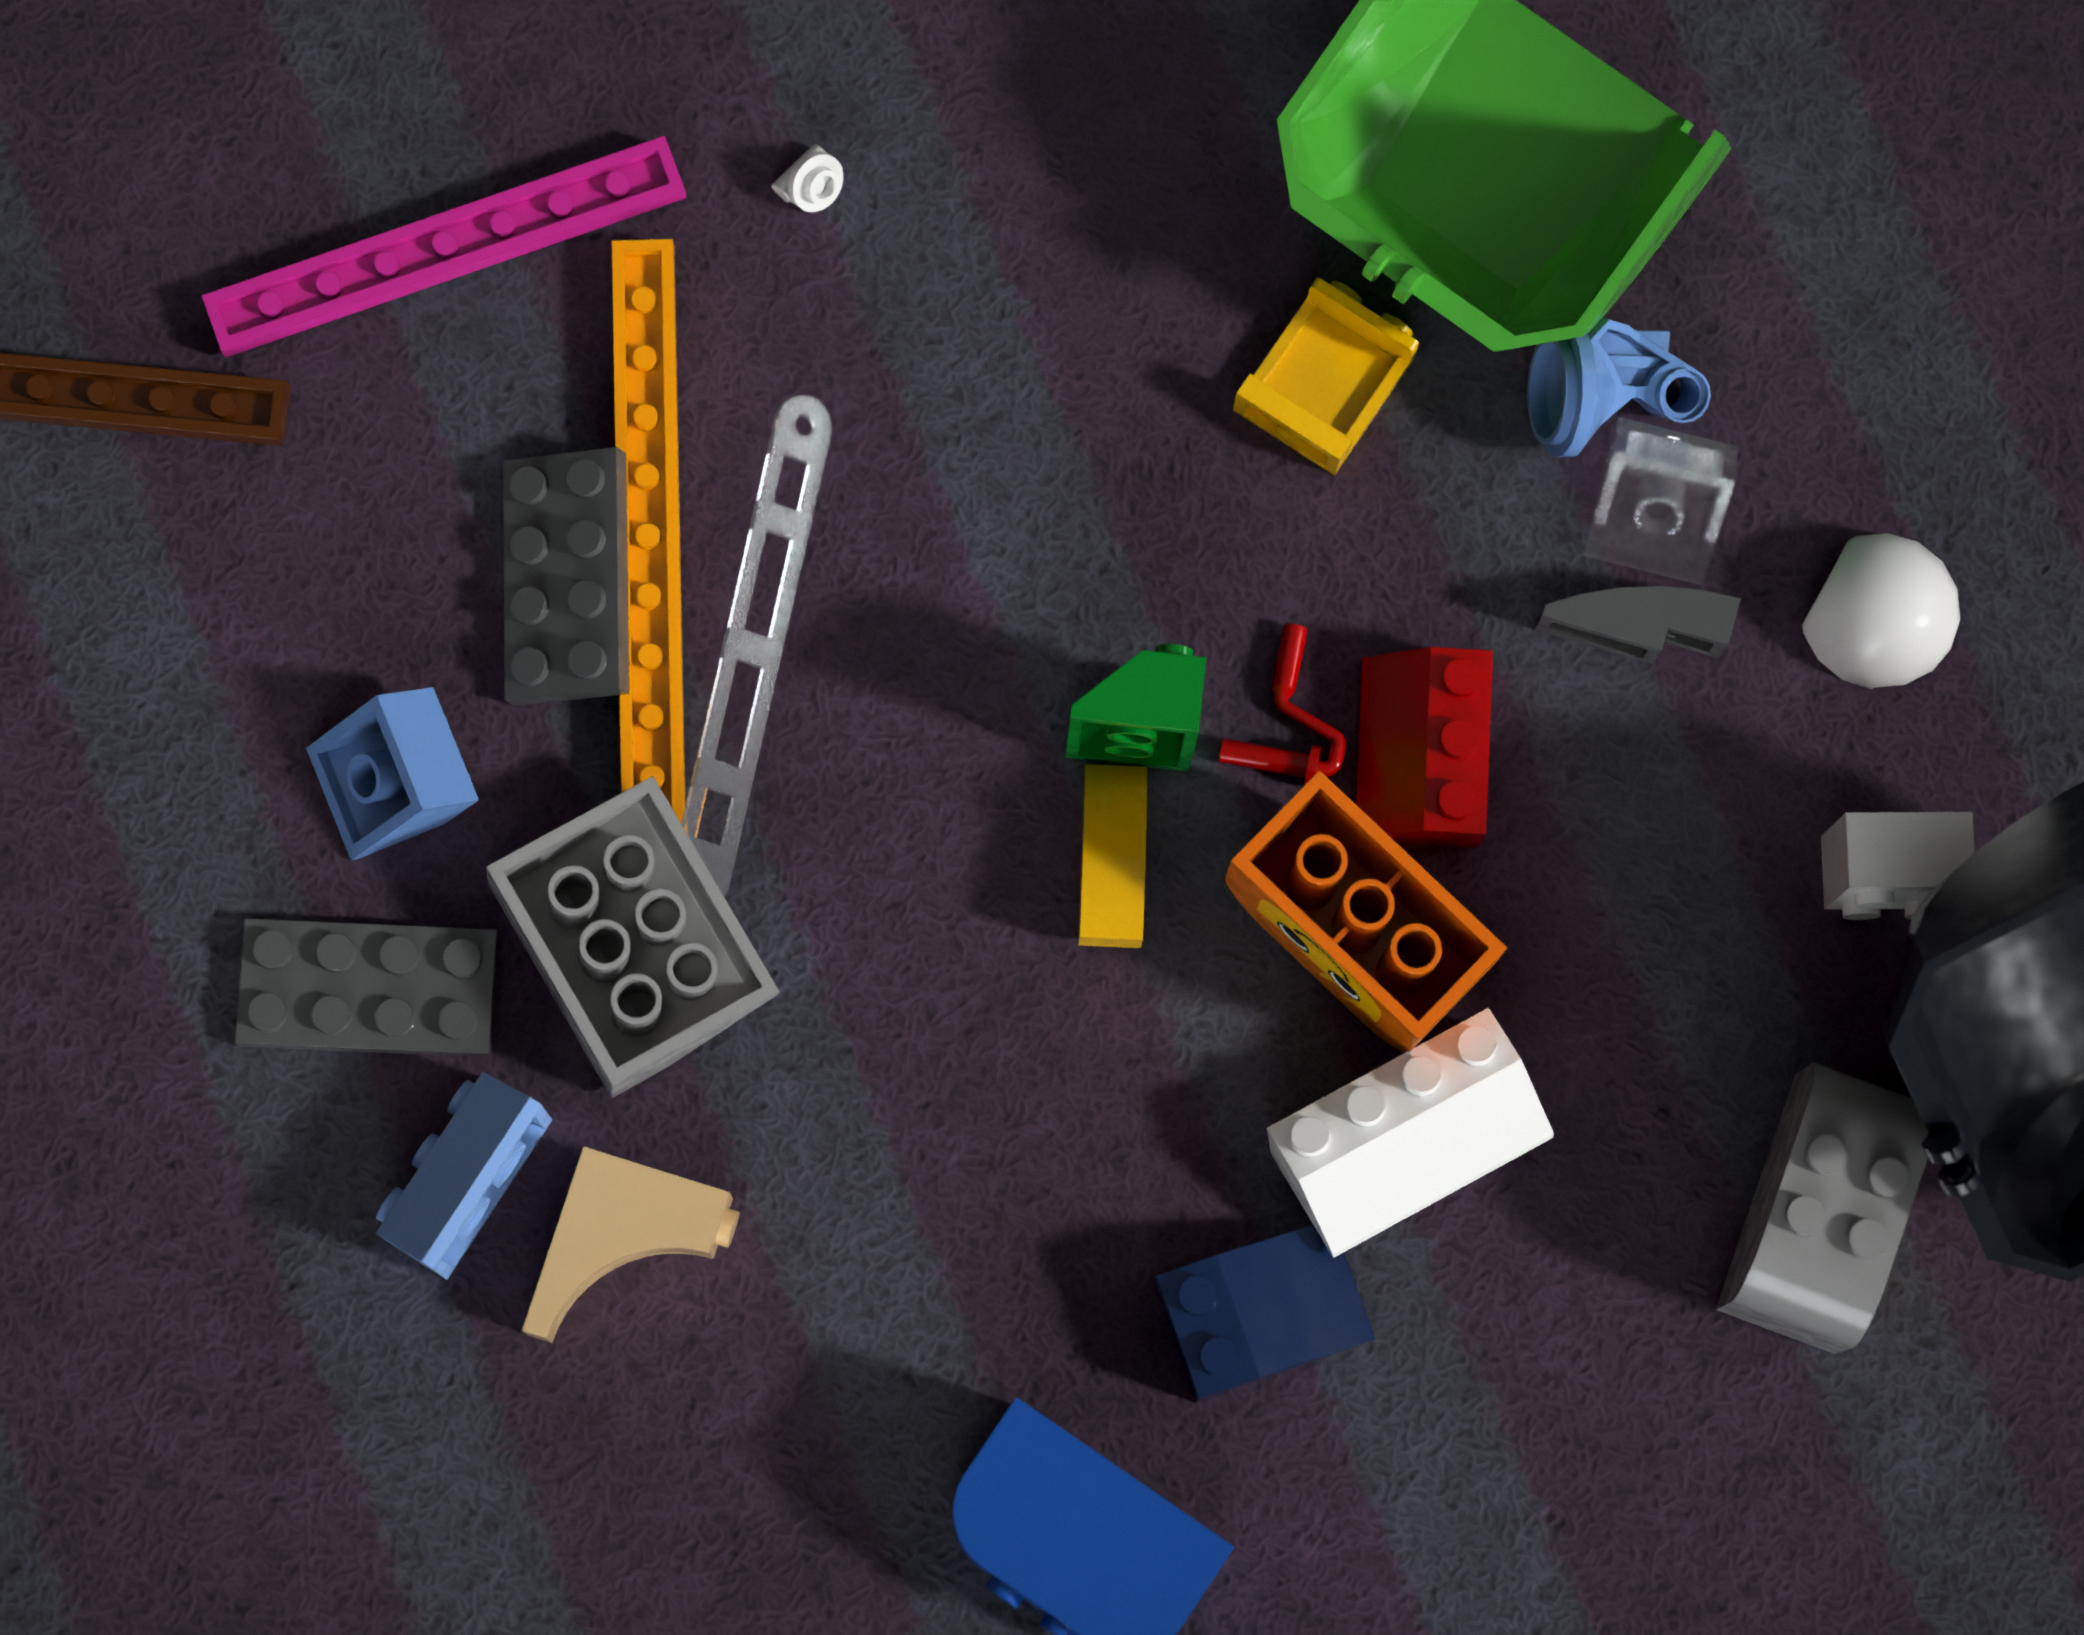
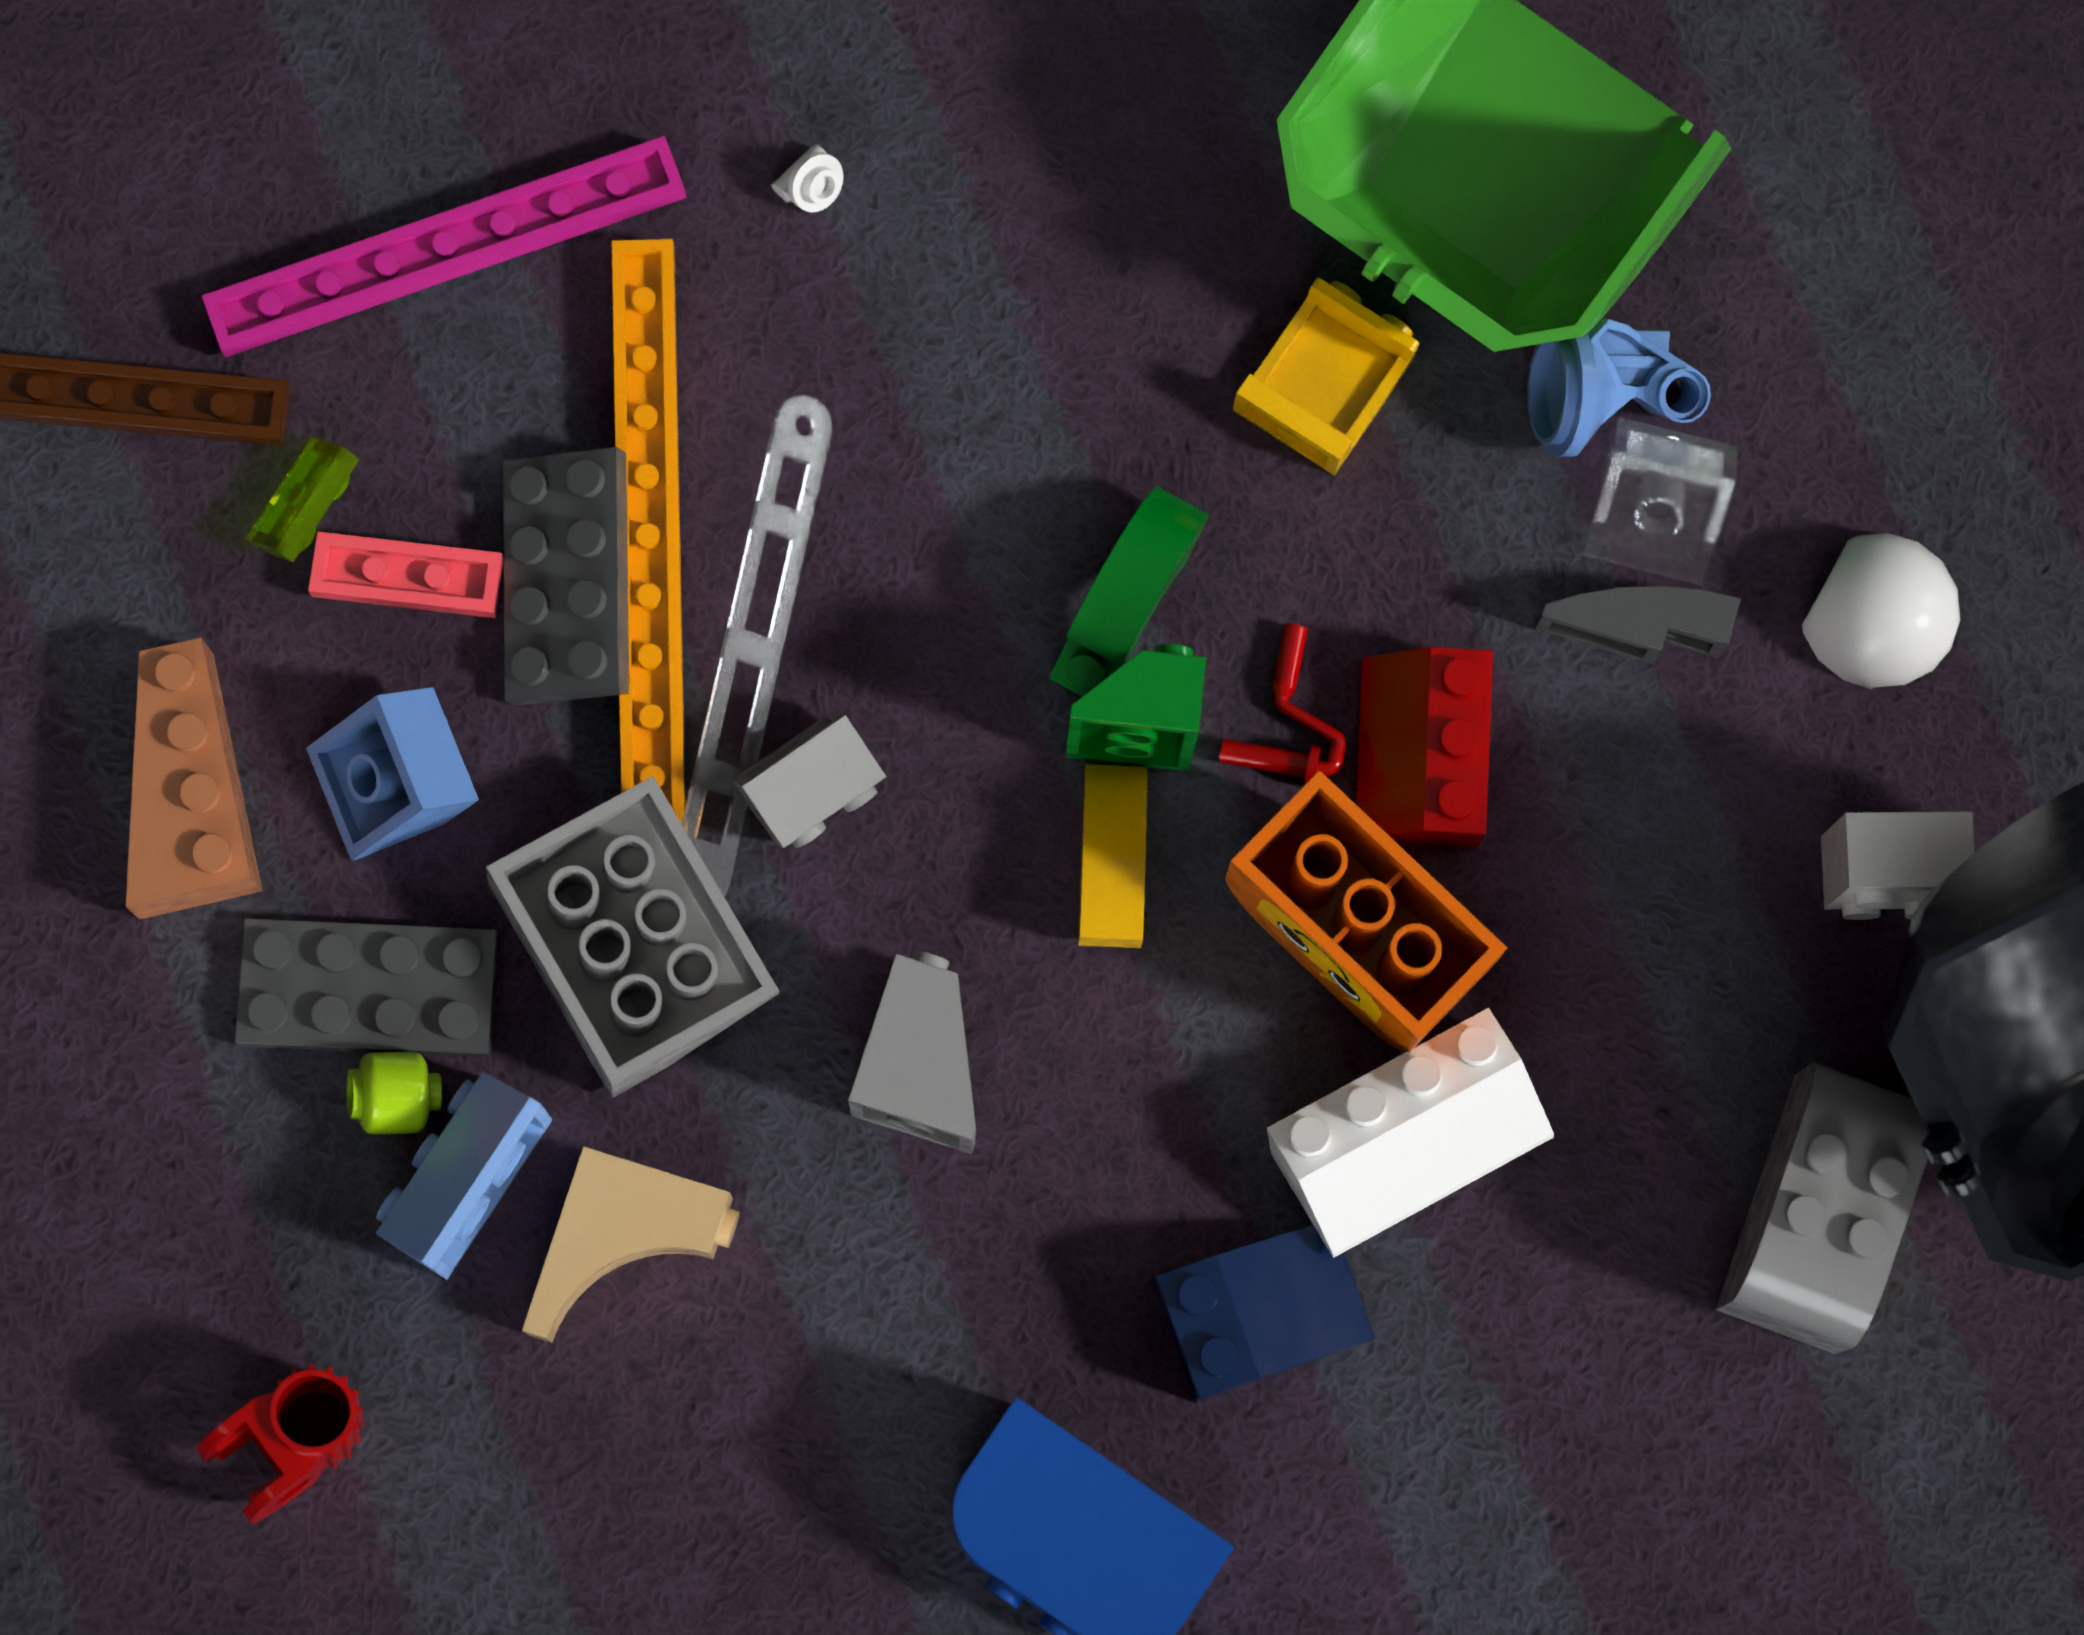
none -> nougat wedge [126,637,263,919]
none -> red piece [196,1364,364,1524]
none -> clear neon green plate [245,437,360,562]
none -> coral plate [308,531,504,618]
none -> lime head [346,1052,442,1134]
none -> light grey brick [732,710,886,848]
none -> light grey slope [848,950,976,1154]
none -> green arch [1049,486,1210,697]

